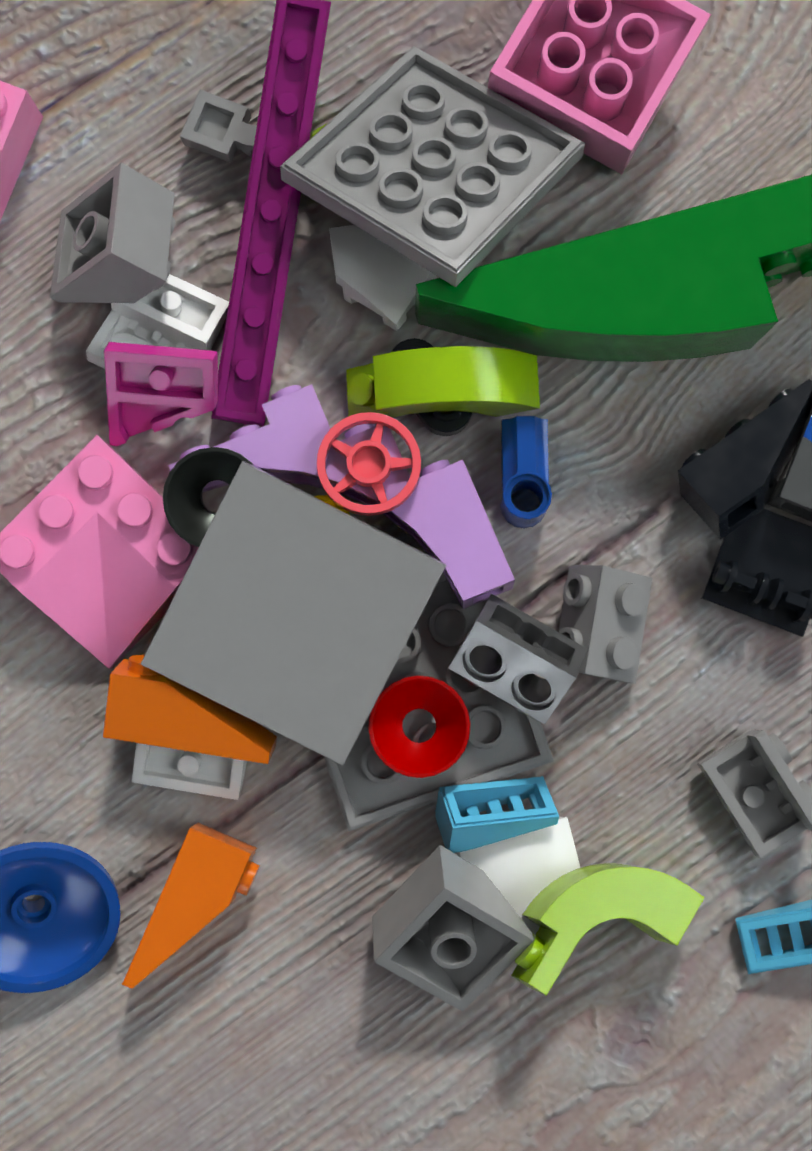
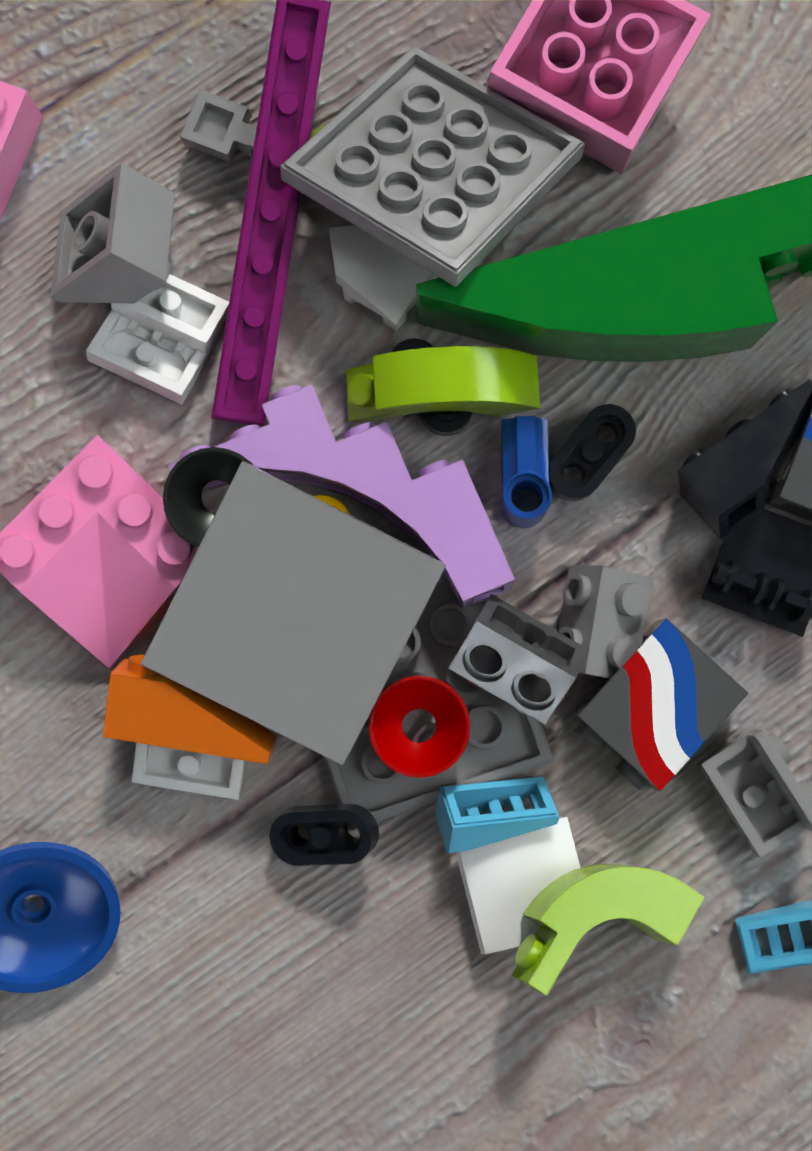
dark pink wing [104,342,218,446] -> none
orange slope [122,822,260,989] -> none
coral wheel [317,412,421,516] -> none
light grey slope [372,845,534,1011] -> none
none -> black plate [269,804,379,866]
none -> black plate [549,404,636,501]
none -> panel [571,618,749,791]

